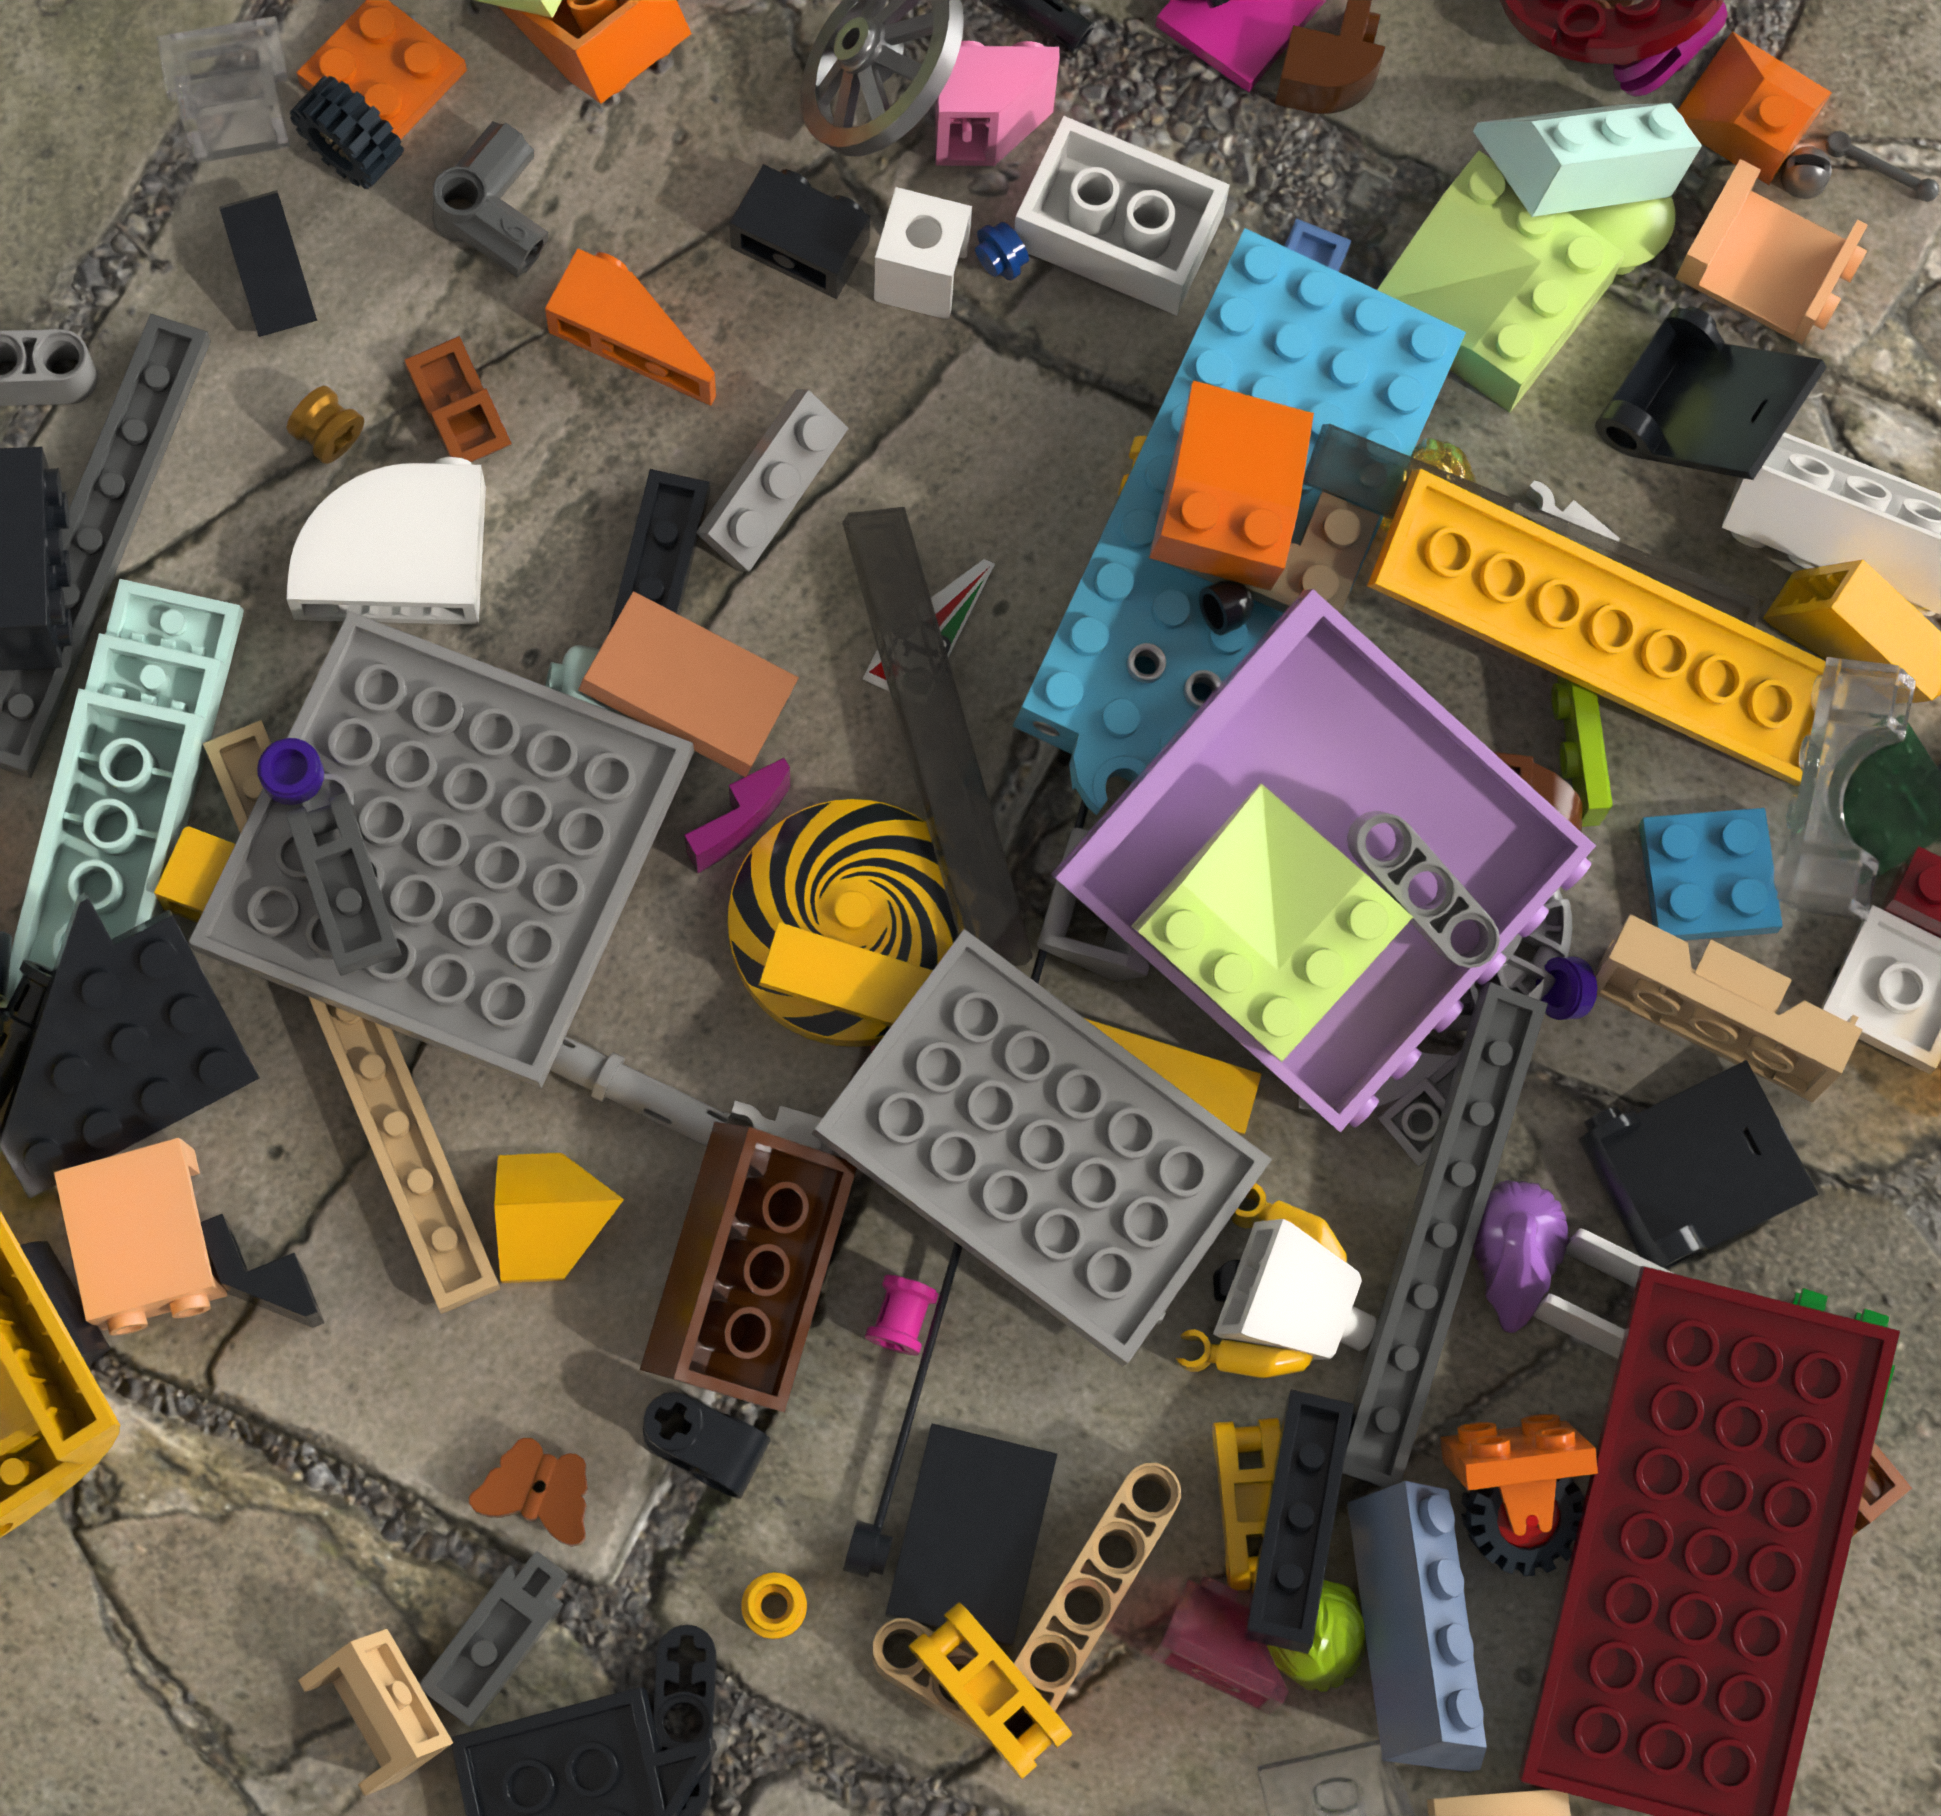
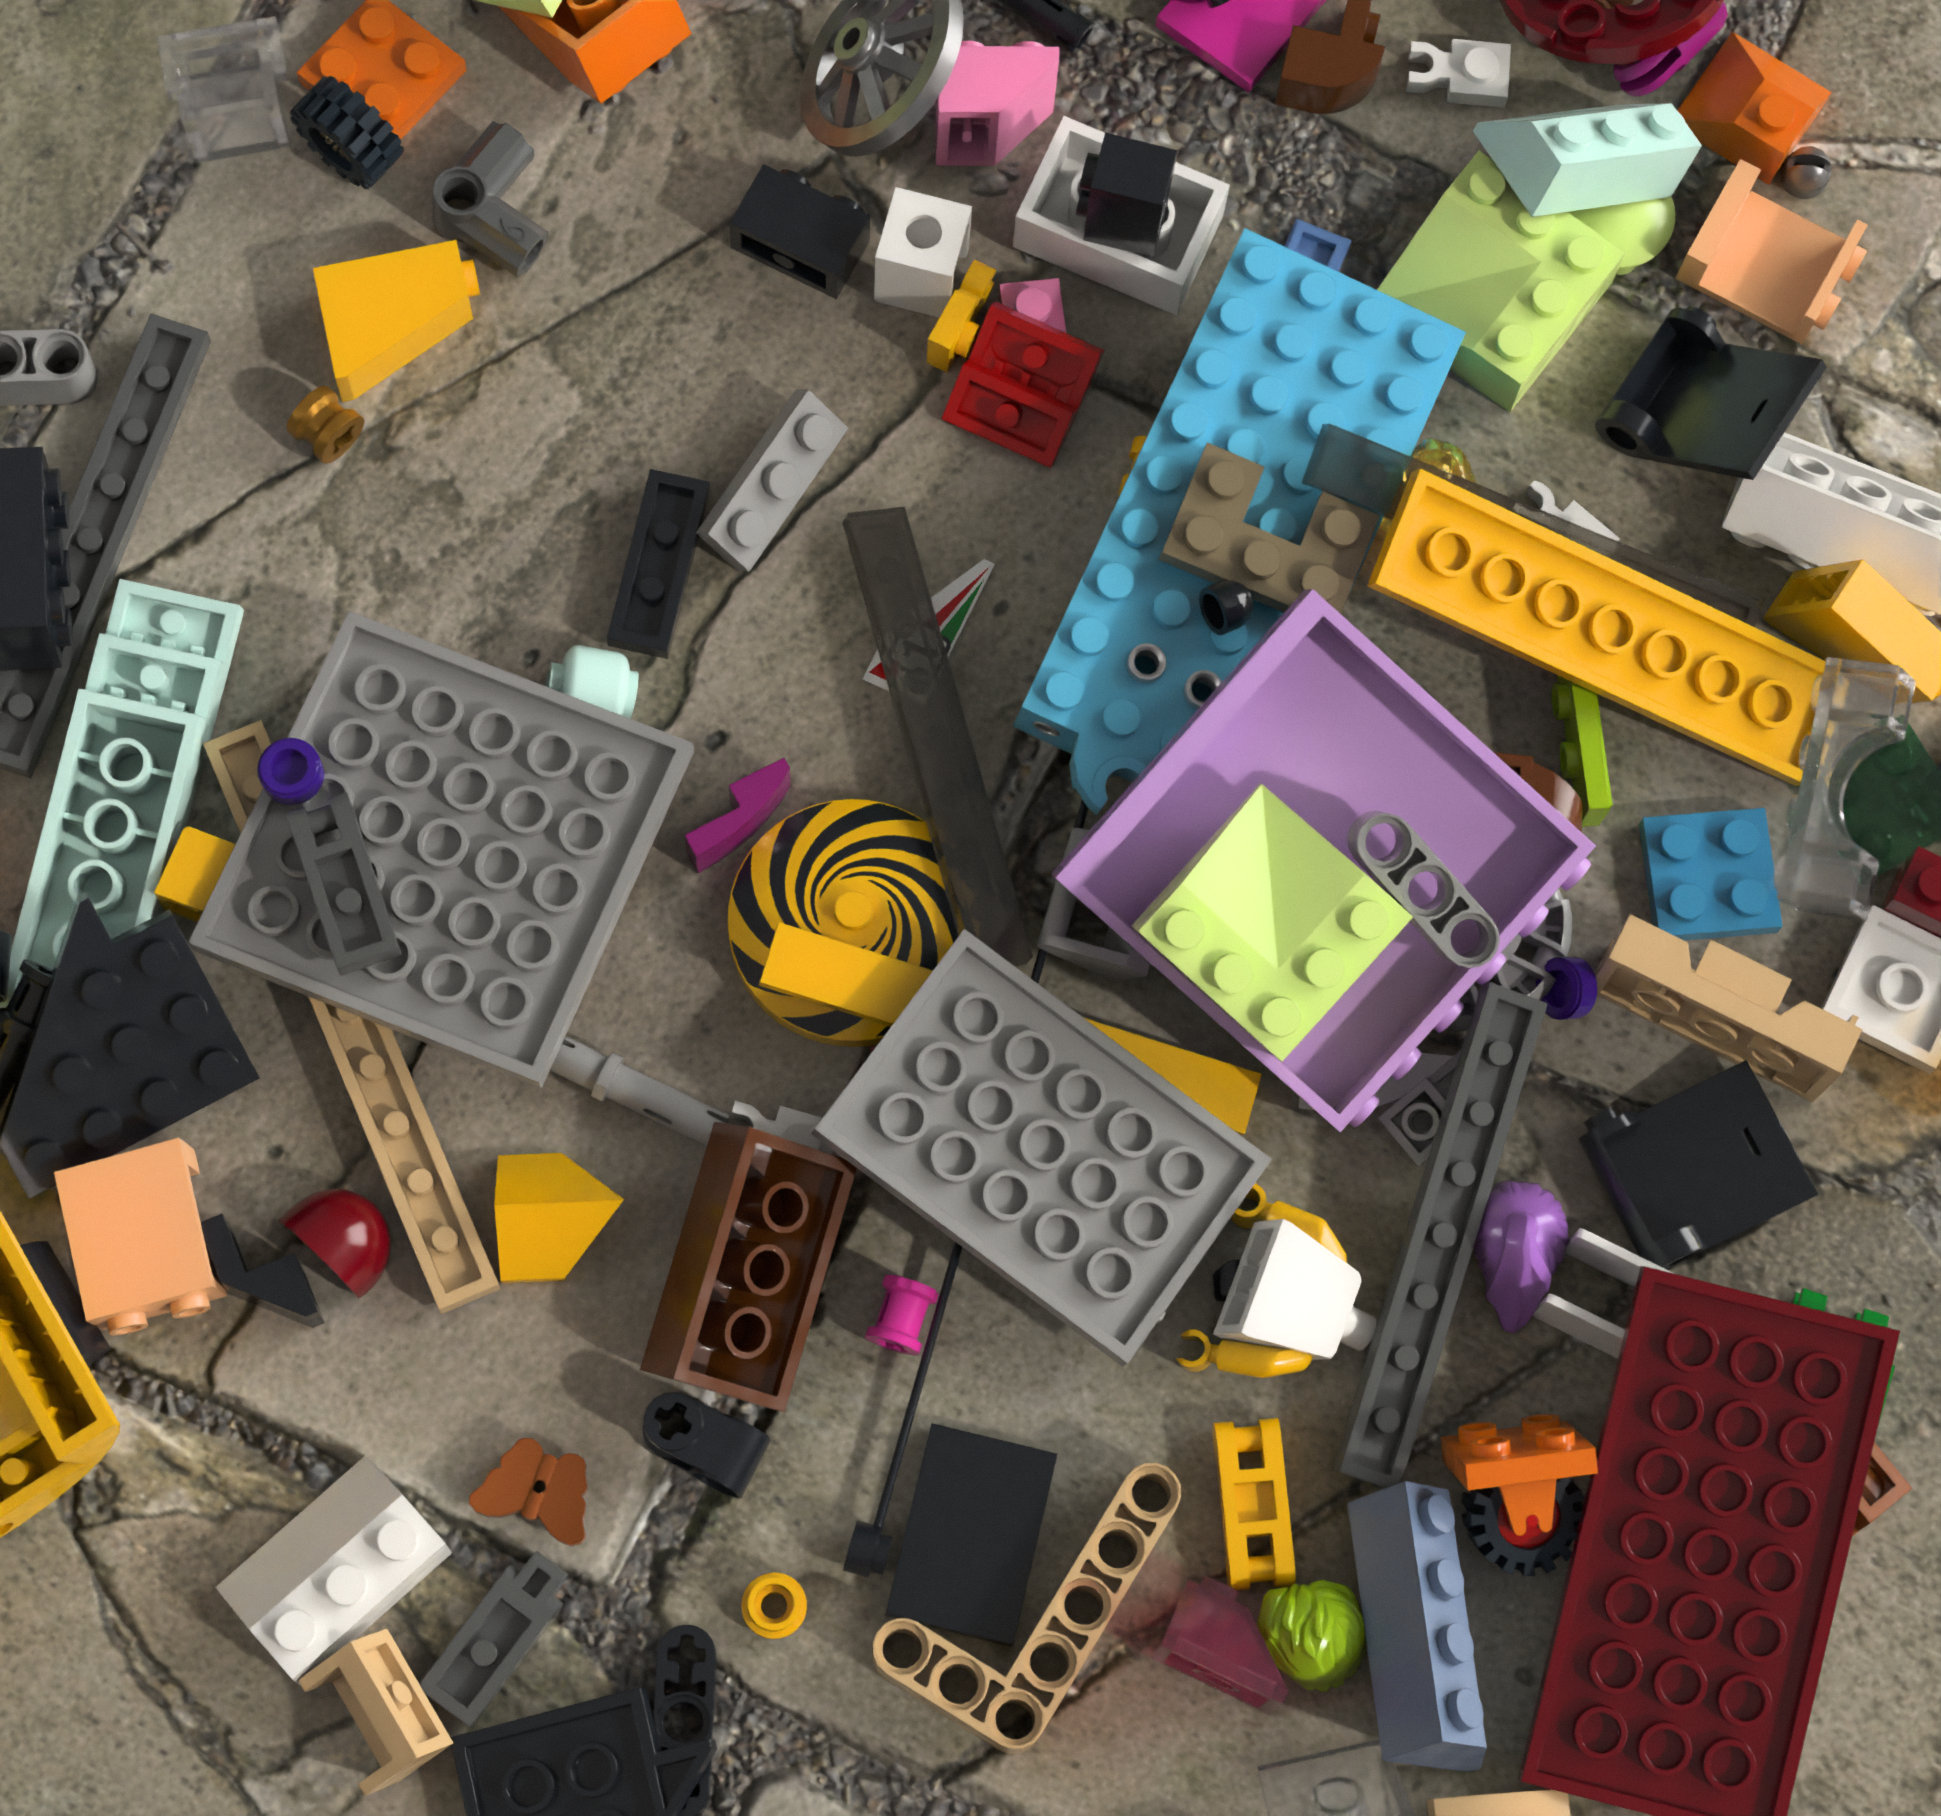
black slope [219,190,317,337] -> none
white brick [286,457,486,625] -> none
dark orange slope [403,336,512,463] -> none
orange slope [545,248,716,406] -> none
nougat tile [578,591,799,777] -> none
yellow plate [908,1602,1072,1779] -> none
blue plate [975,222,1029,281] -> none
orange slope [1149,380,1314,591] -> none
black plate [1243,1389,1354,1654] -> none
dark grey hinge [1825,131,1939,202] -> none
none -> white slope [215,1455,452,1686]
none -> dark red helmet [278,1189,391,1298]
none -> yellow slope [313,240,480,402]
none -> yellow plate [926,259,996,373]
none -> red slope [941,301,1105,468]
none -> bright pink plate [999,278,1067,333]
none -> black brick [1076,132,1178,258]
none -> white plate [1406,39,1511,108]

